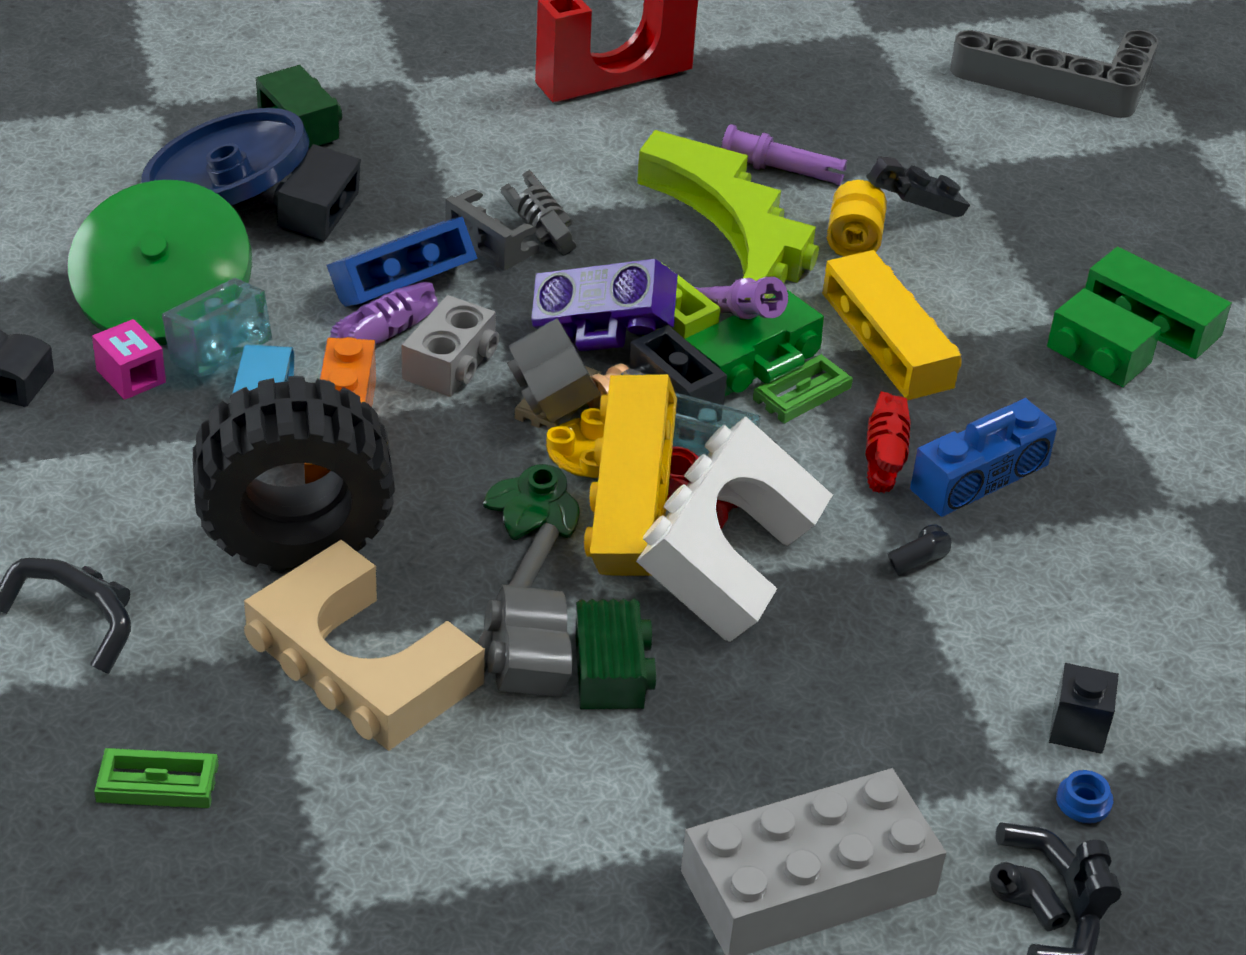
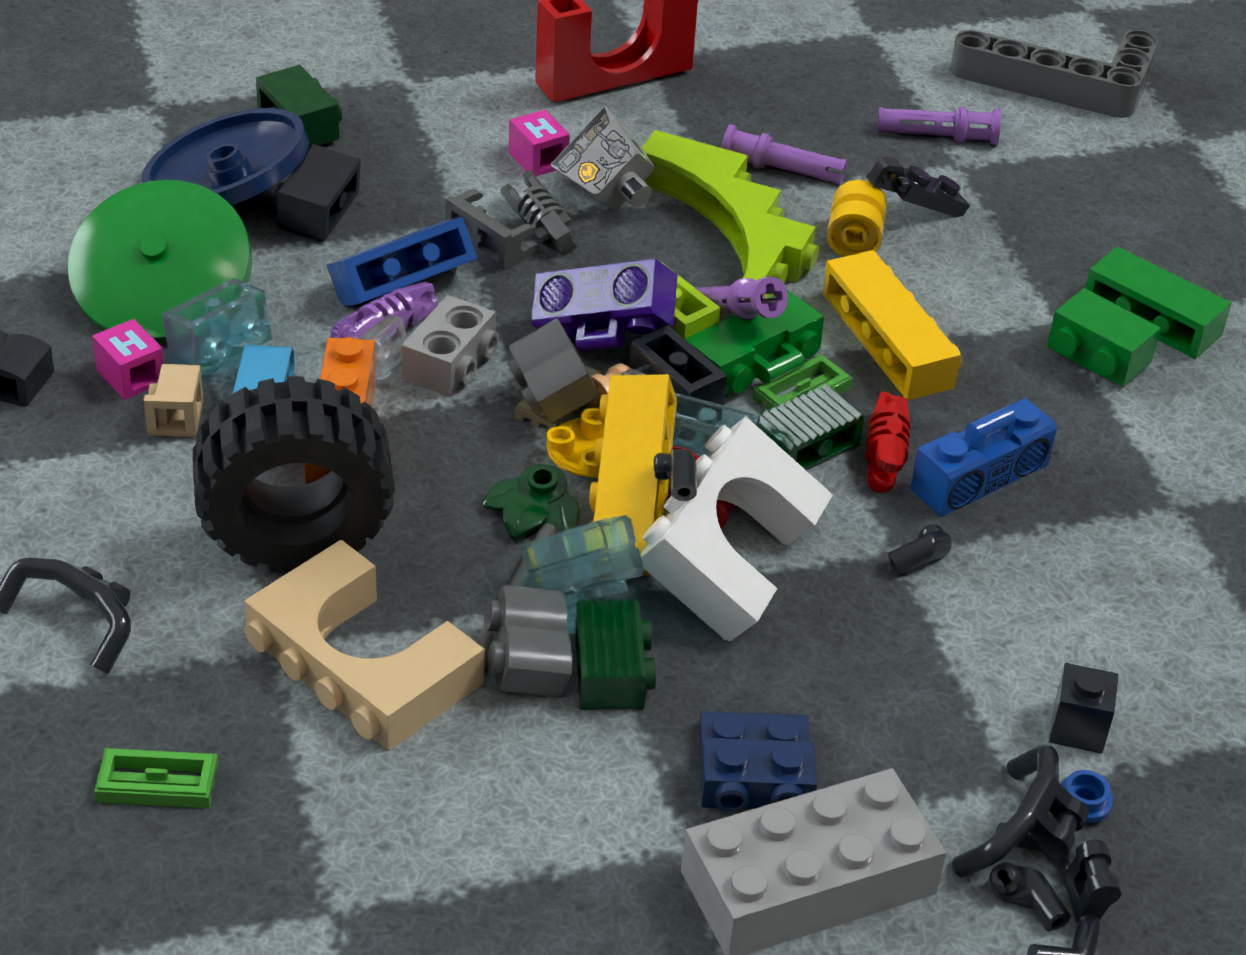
none -> tan brick [144,364,204,437]
none -> clear plate [359,315,408,380]
none -> dark pink brick [508,110,570,177]
none -> clear light blue brick [521,515,644,608]
none -> torso [551,106,654,210]
none -> black arm [653,449,697,501]
none -> dark blue plate [699,711,817,812]
none -> brick [754,383,865,470]
none -> medium lavender pin [877,107,1001,145]
none -> black piece [952,744,1089,878]

